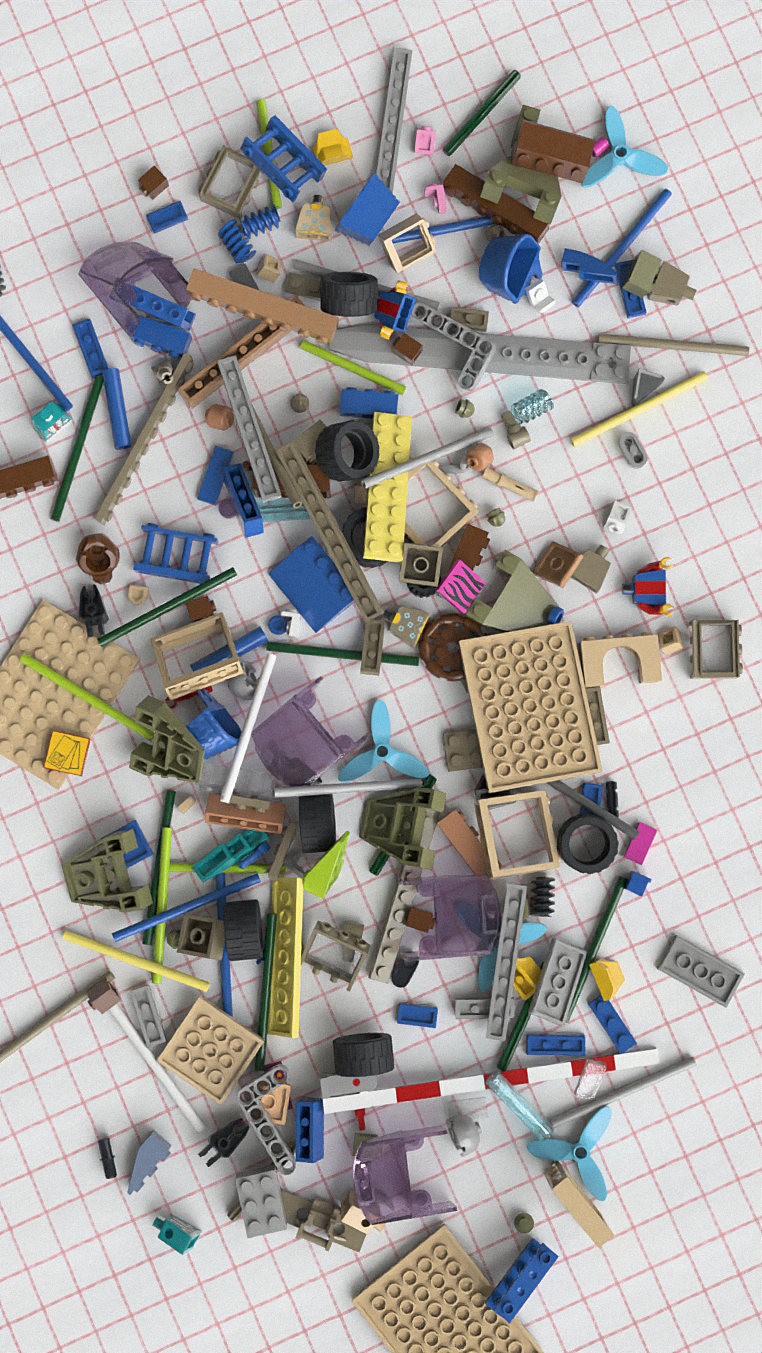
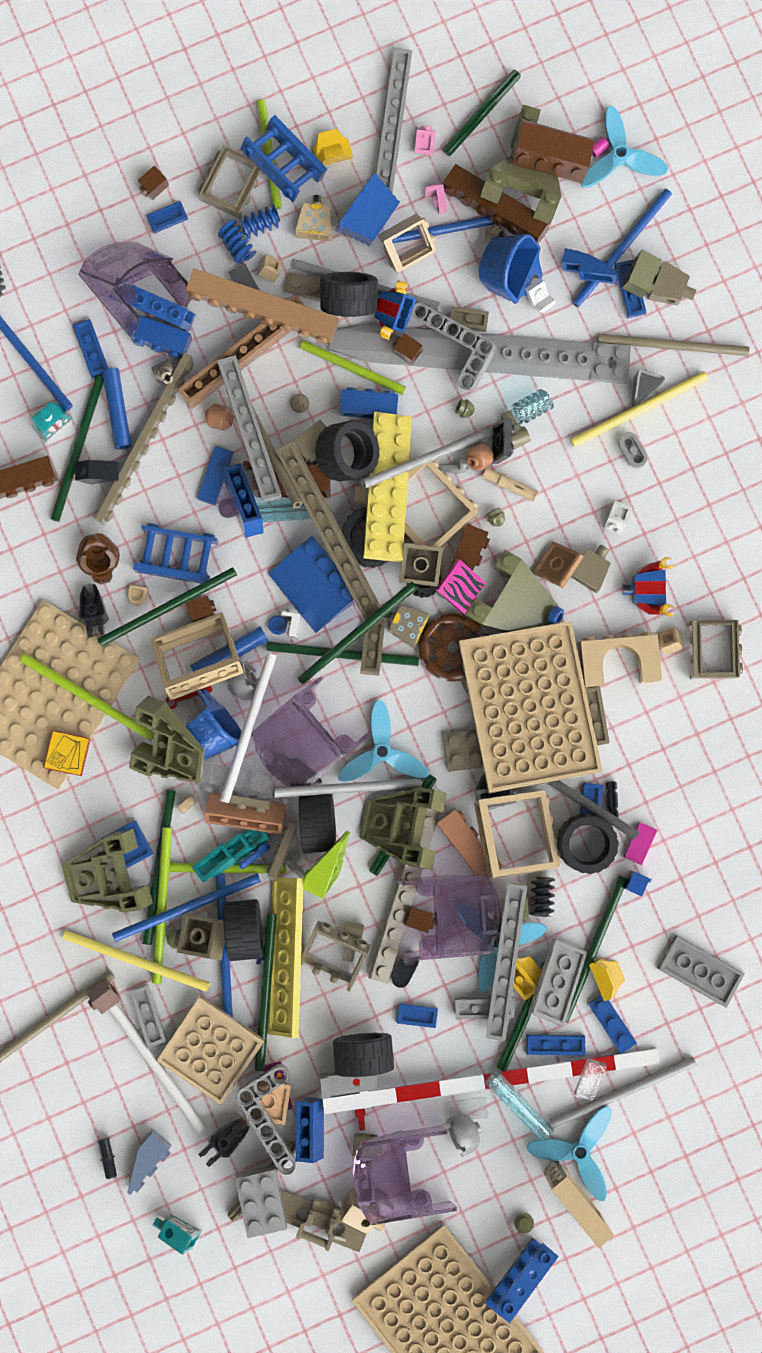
none -> black slope [75,460,119,485]
none -> dark green piece [298,581,418,685]
none -> black plate [492,418,514,464]

